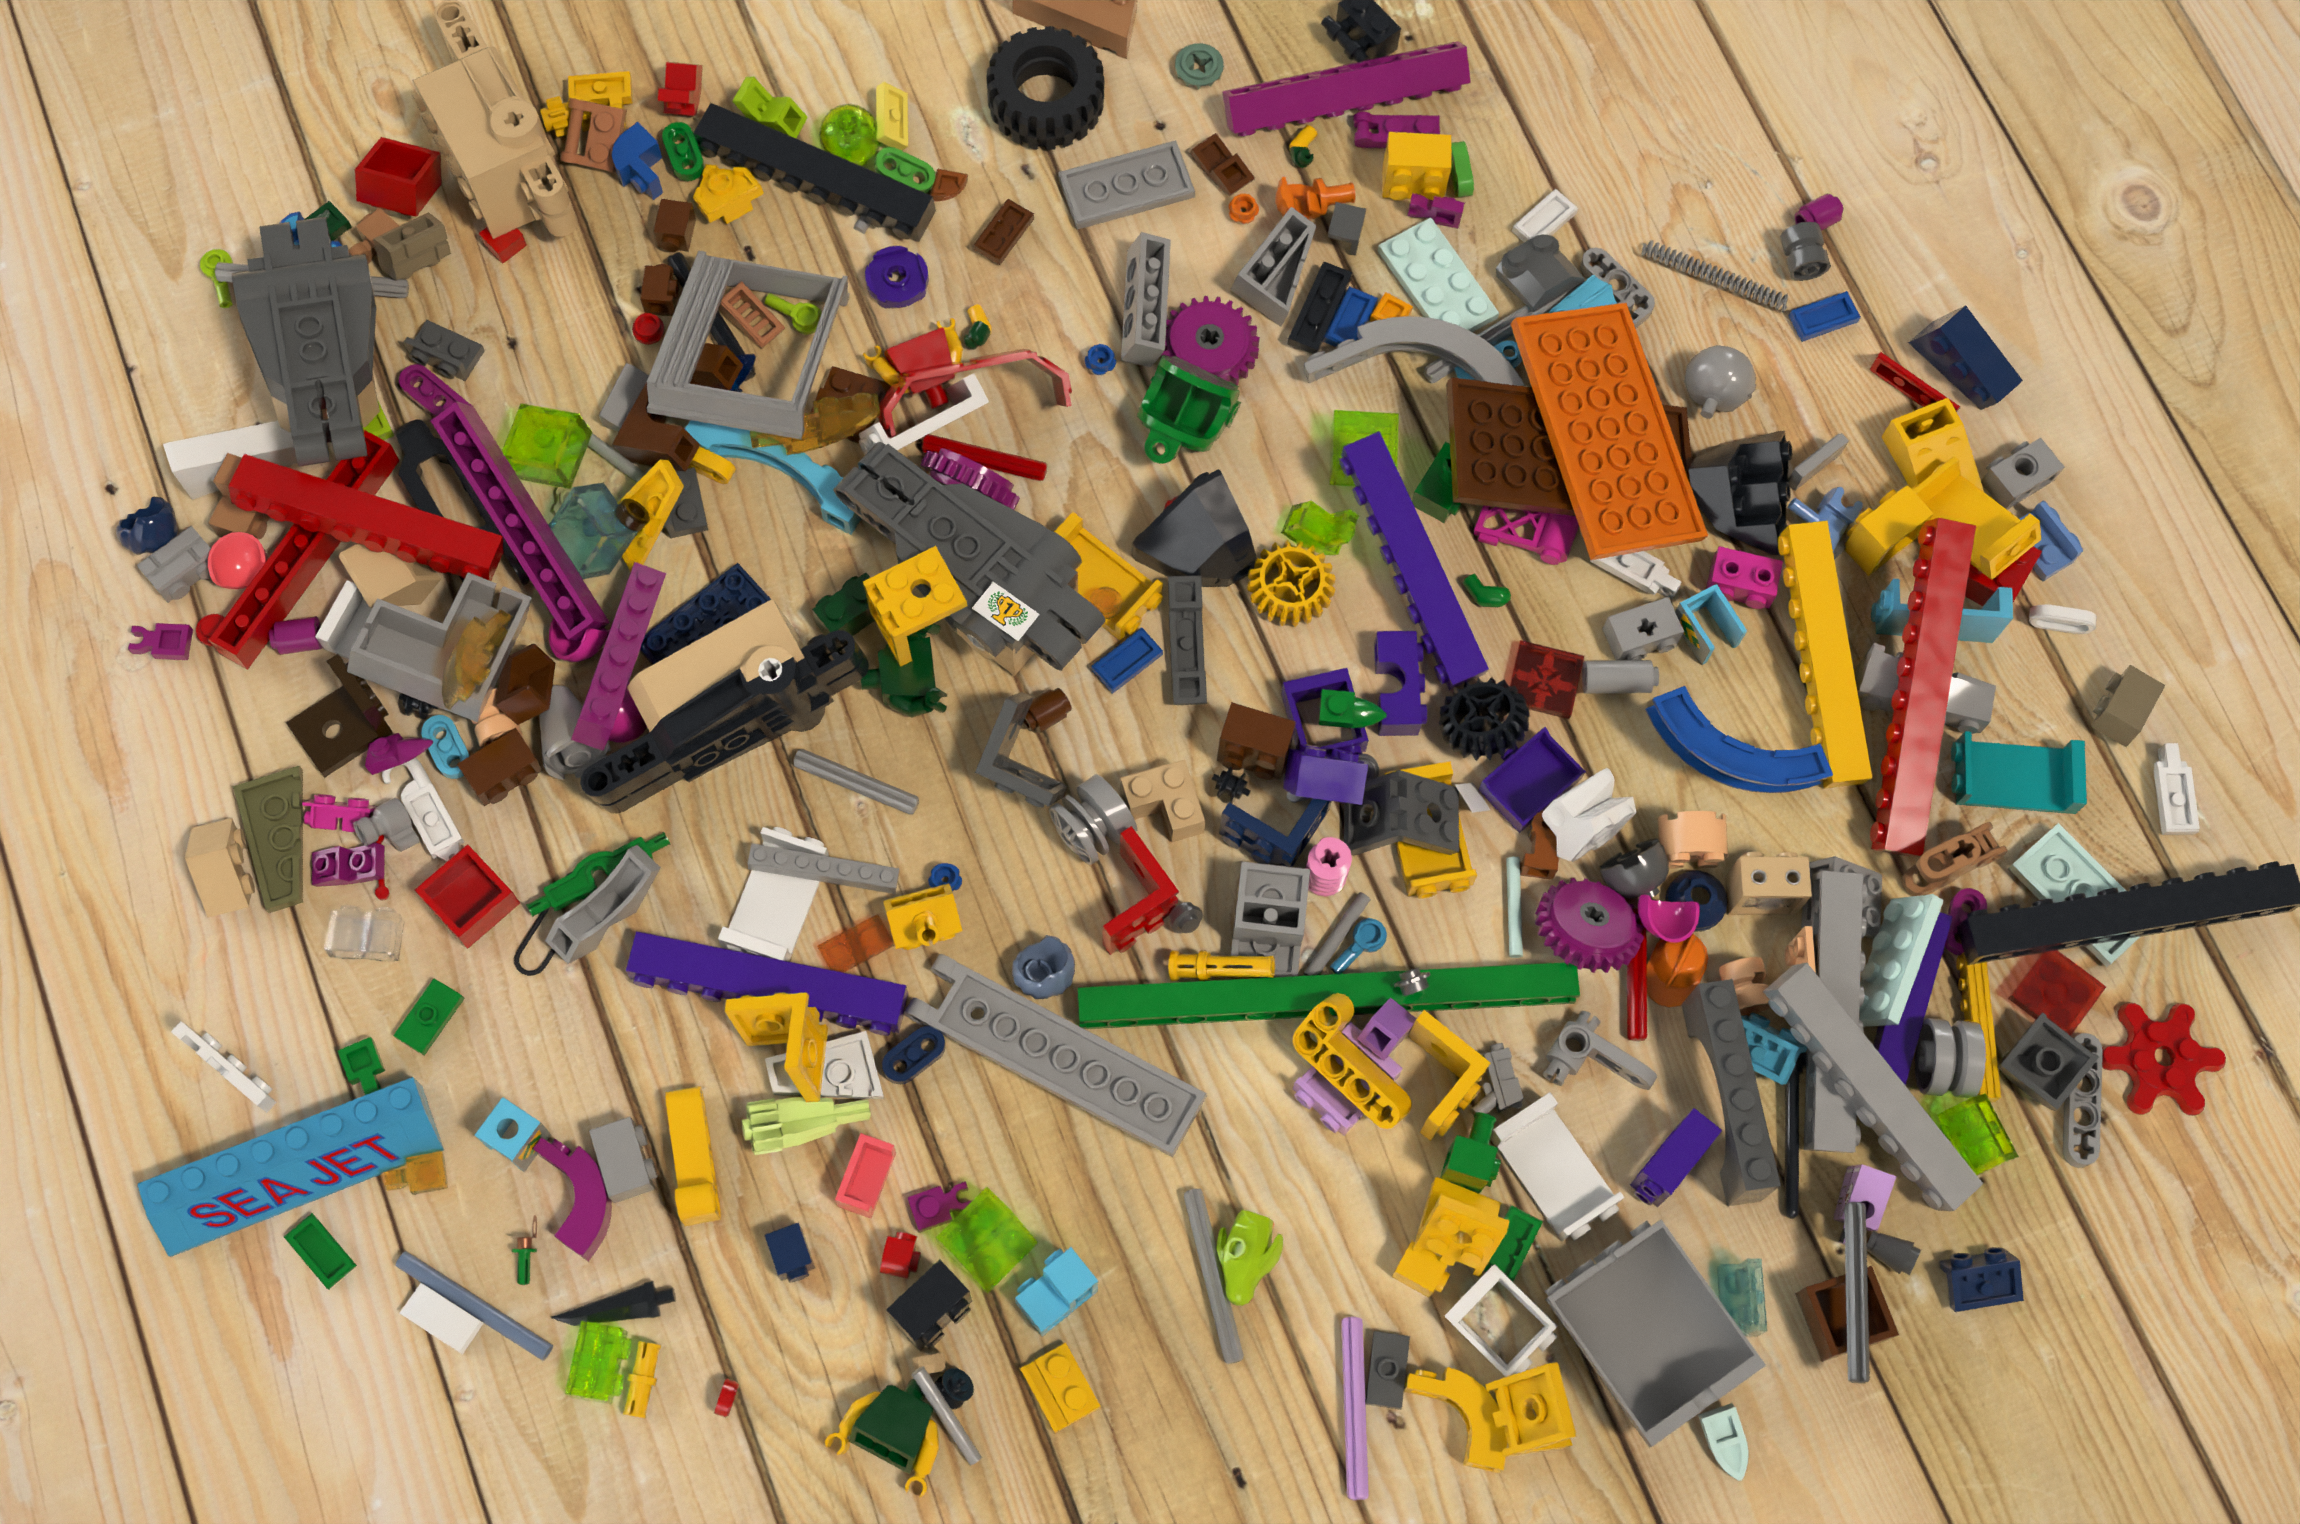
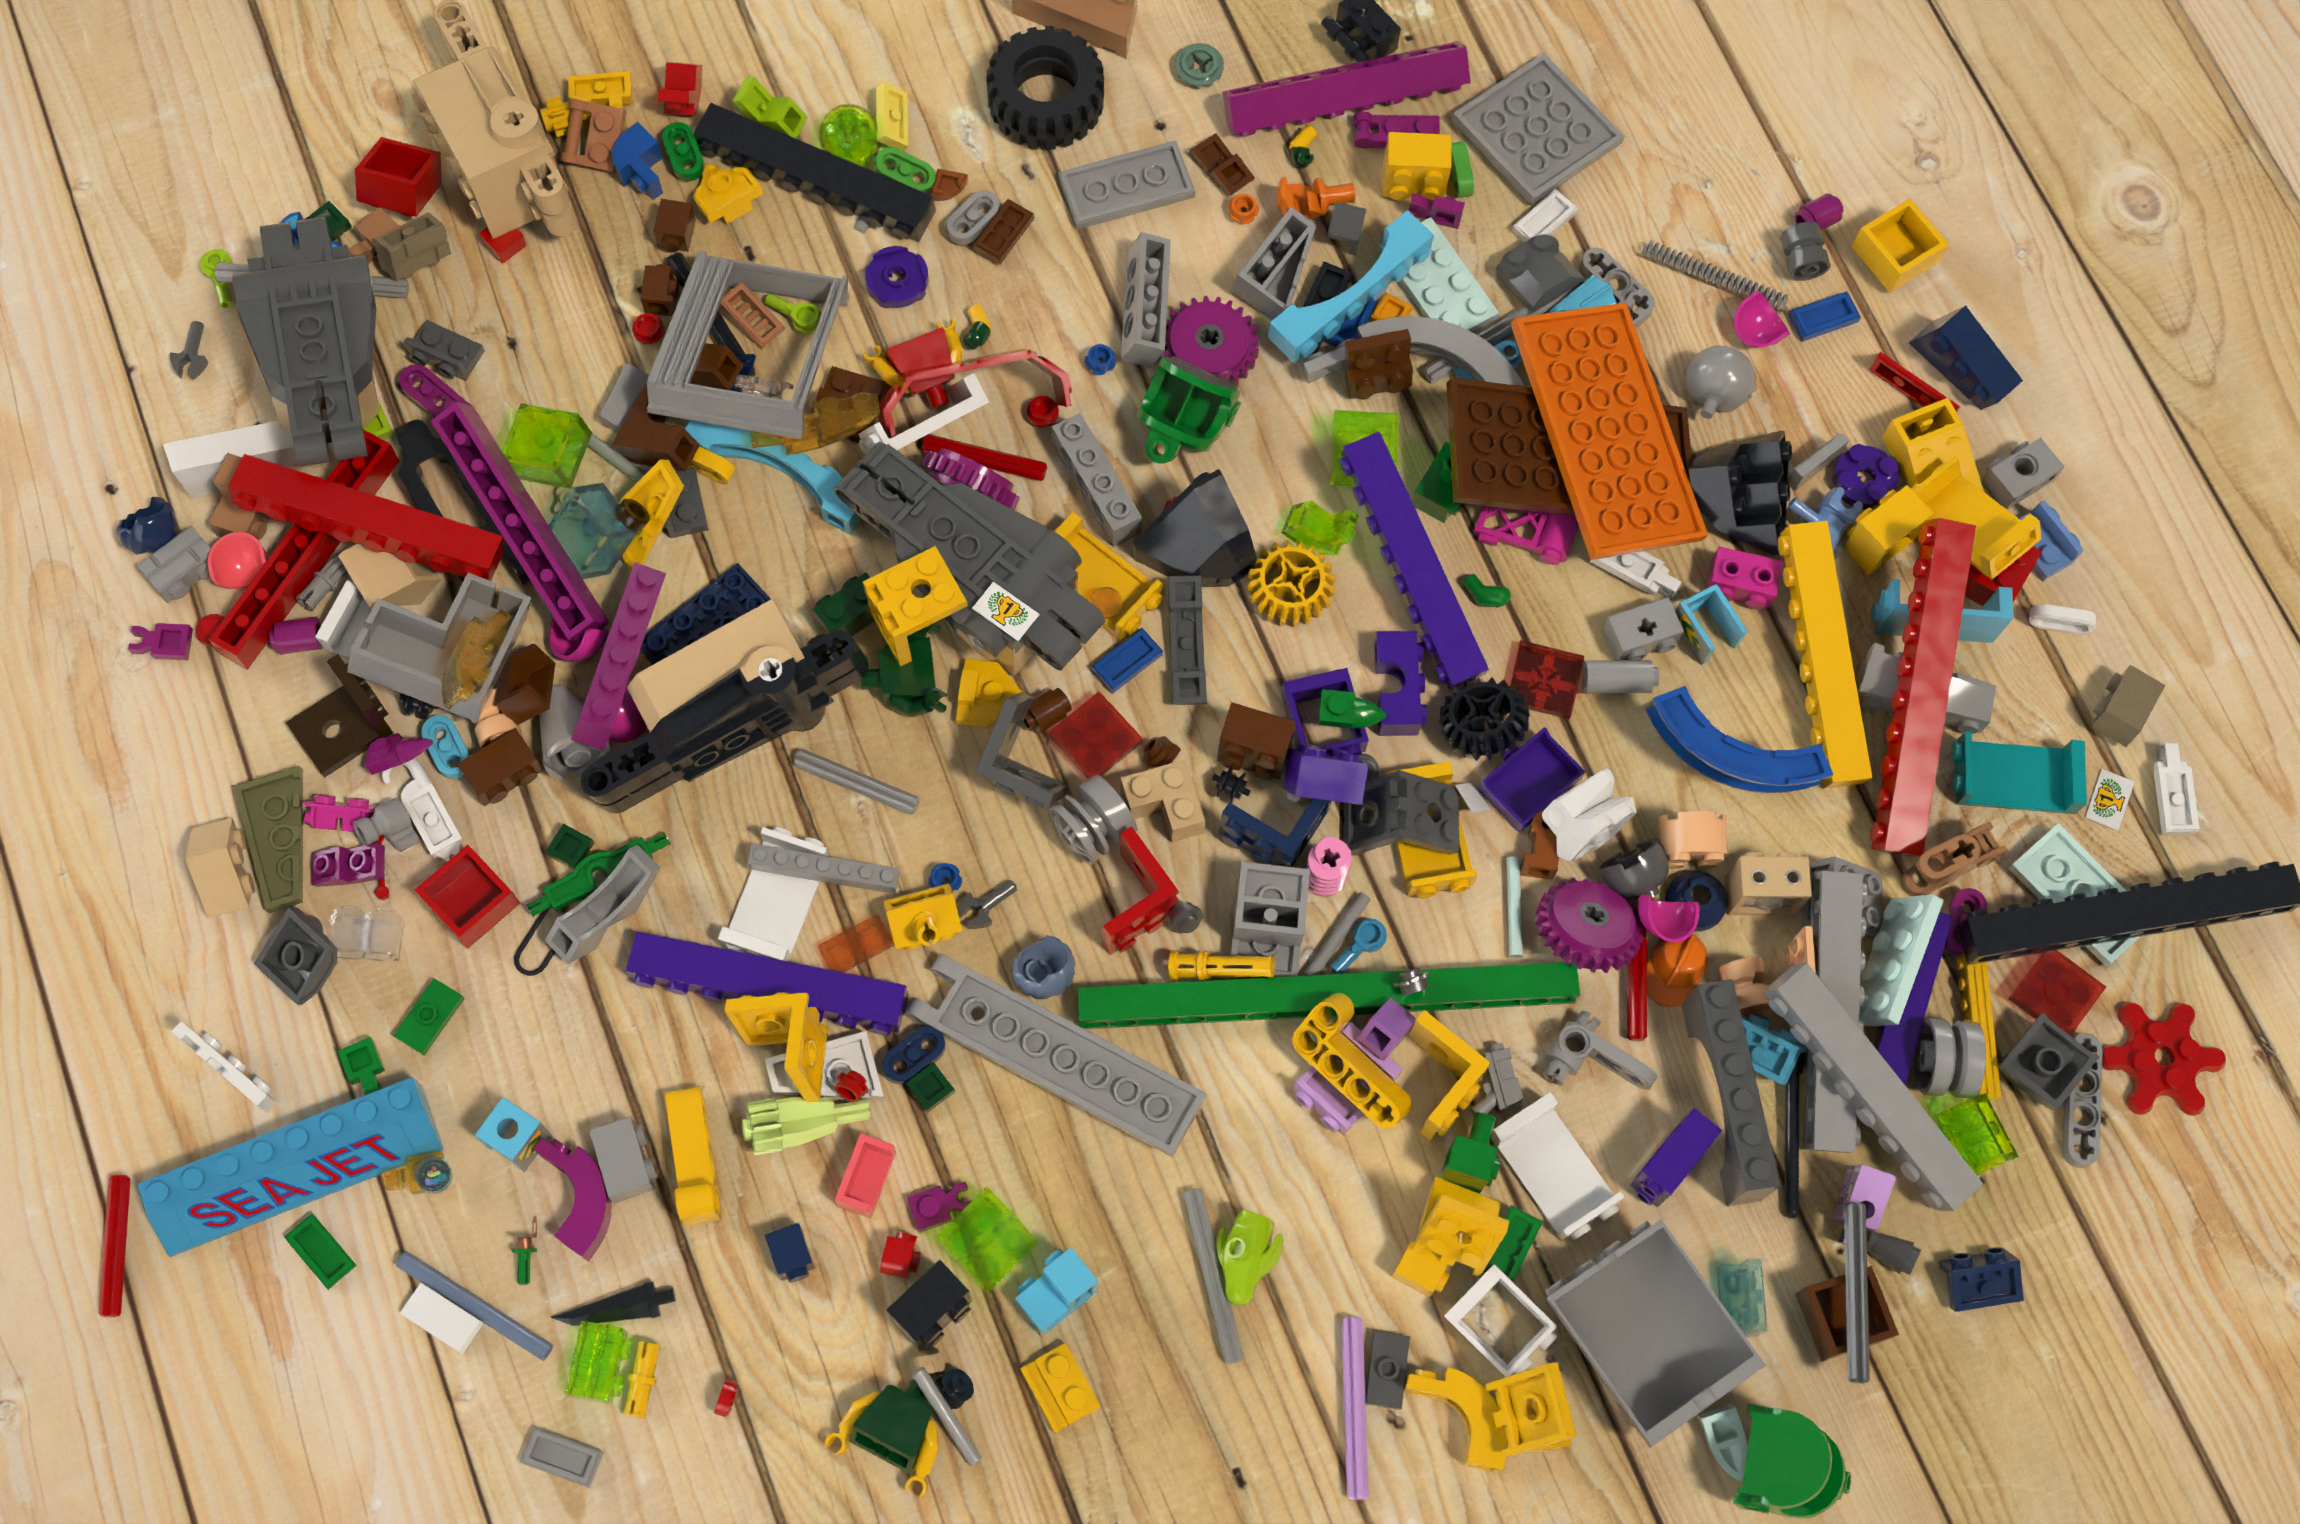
none -> red axle [99,1175,131,1318]
none -> dark grey bar [170,321,209,380]
none -> dark grey slope [254,907,338,1005]
none -> light grey axle [296,552,347,612]
none -> clear light blue tile [415,1156,453,1194]
none -> light grey tile [520,1427,604,1488]
none -> dark green plate [545,823,594,870]
none -> clear plate [735,375,794,400]
none -> red plate [834,1070,868,1102]
none -> dark green plate [906,1062,955,1113]
none -> light grey plate [947,191,1000,245]
none -> yellow plate [956,658,1022,728]
none -> dark grey bar [958,880,1017,929]
none -> red plate [1027,396,1059,427]
none -> clear red plate [1049,691,1143,779]
none -> light grey brick [1051,413,1142,547]
none -> reddish brown plate [1143,736,1181,769]
none -> medium azure arch [1268,210,1434,363]
none -> reddish brown plate [1344,329,1413,400]
none -> light grey plate [1451,53,1625,205]
none -> green animal [1733,1404,1851,1518]
none -> dark pink helmet [1734,291,1790,348]
none -> dark purple plate [1832,444,1899,509]
none -> yellow piece [1851,198,1949,293]
none -> white sticker [2085,768,2134,831]

